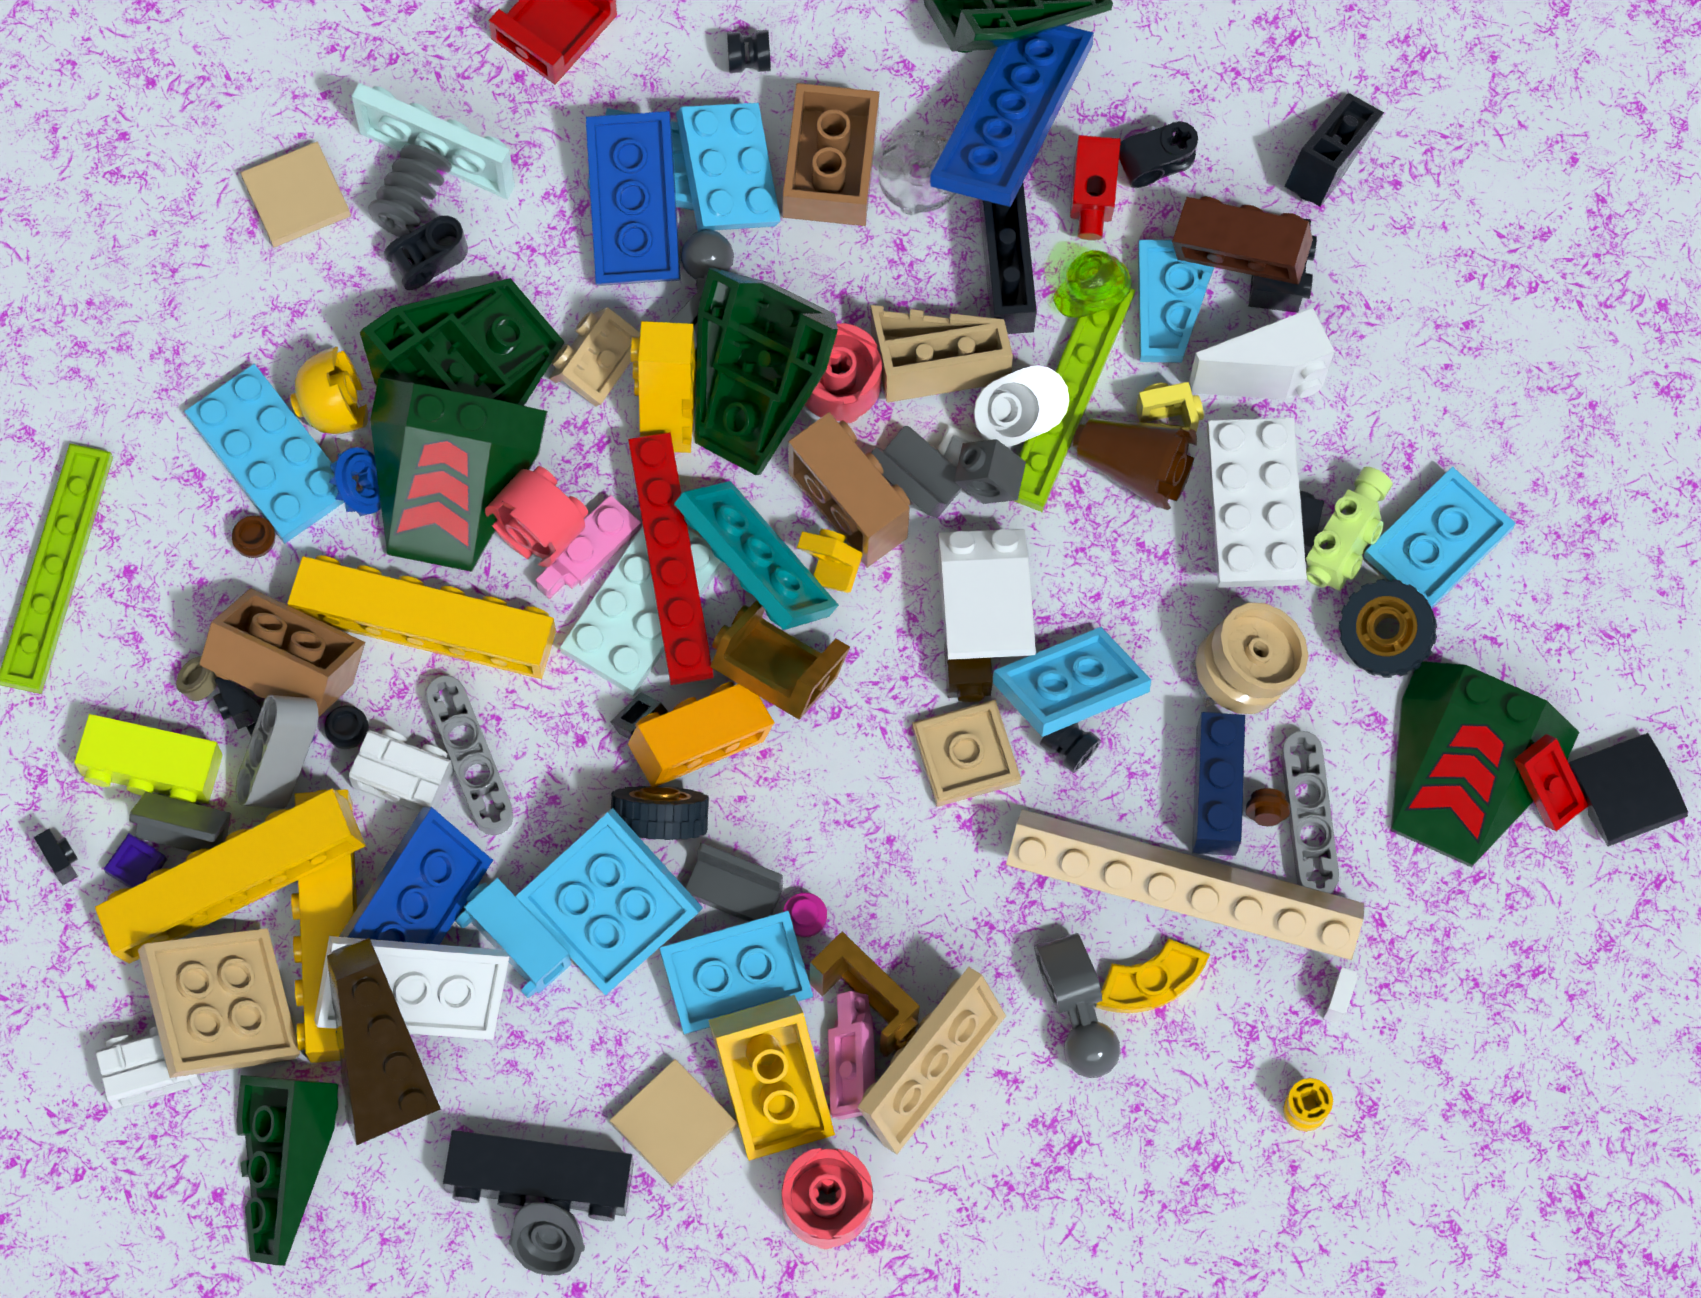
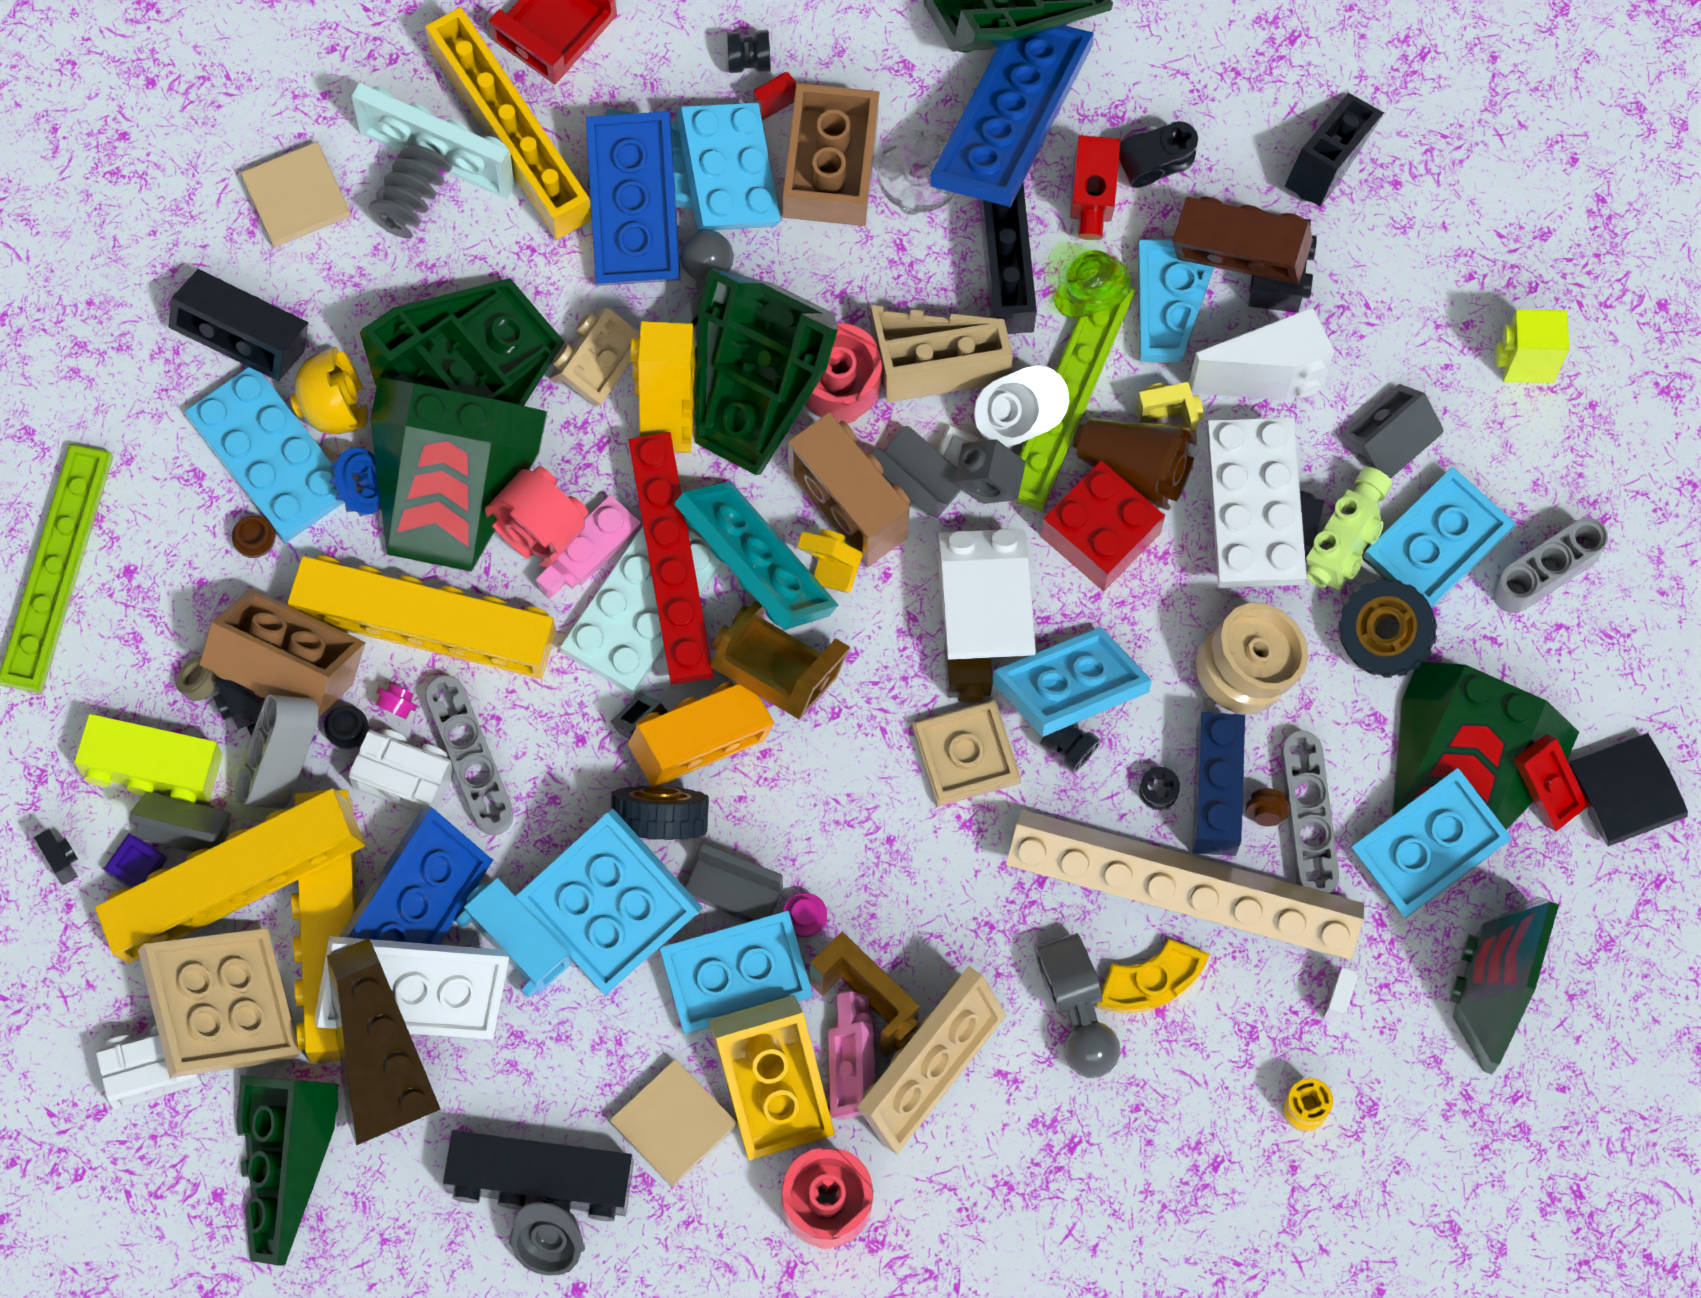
black piece [384,216,468,290] -> none
none -> black brick [168,269,309,381]
none -> dark pink plate [375,683,418,720]
none -> yellow brick [425,7,592,240]
none -> red tile [753,72,796,121]
none -> red brick [1040,460,1165,592]
none -> black bush [1139,767,1180,811]
none -> dark grey panel [1339,384,1444,479]
none -> medium azure plate [1351,768,1512,919]
none -> wedge [1449,896,1559,1074]
none -> light grey beam [1494,518,1608,613]
none -> neon yellow brick [1496,309,1570,383]

